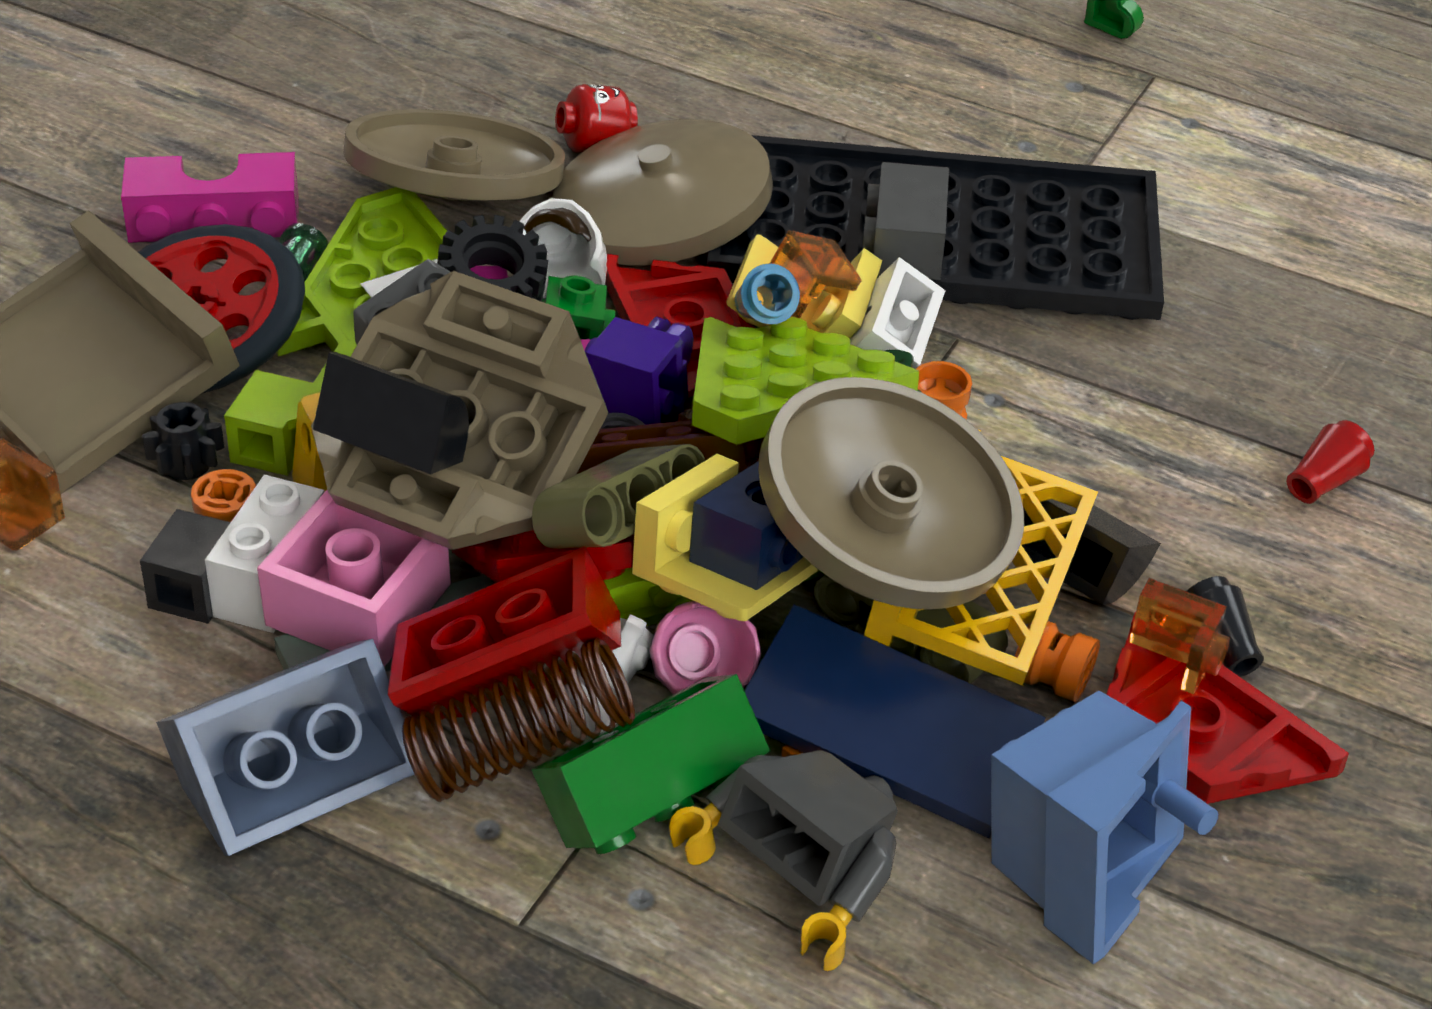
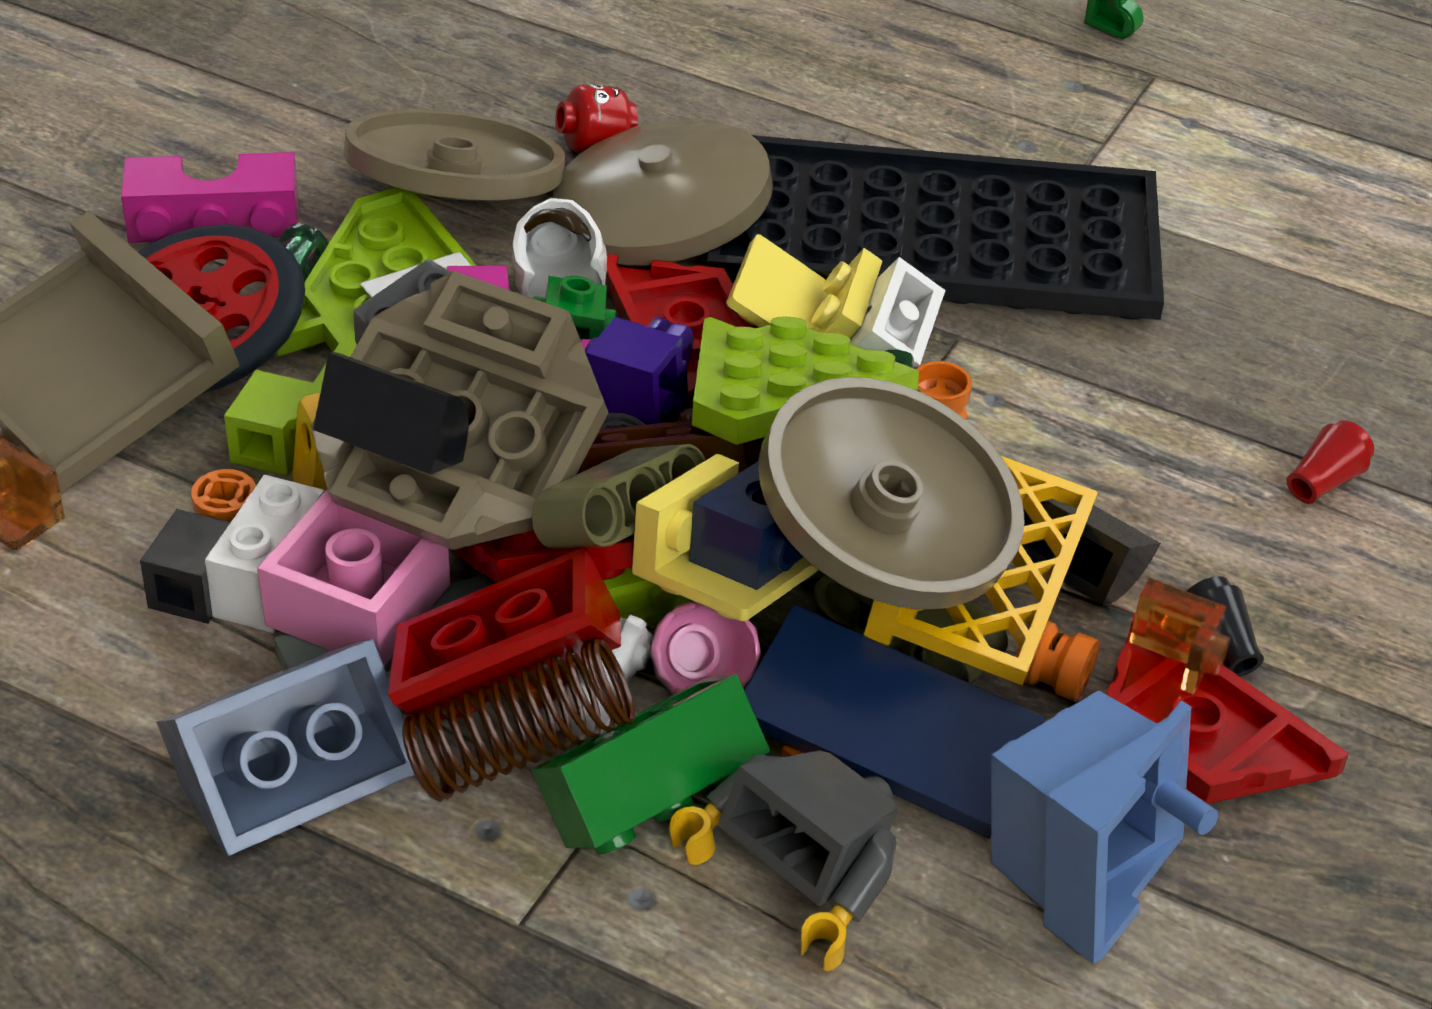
black gear [142,402,225,480] -> none
black tyre [437,215,549,301] -> none
dark azure cone [735,264,800,324] -> none
clear orange panel [769,230,862,318] -> none
dark grey brick [863,162,949,280] -> none

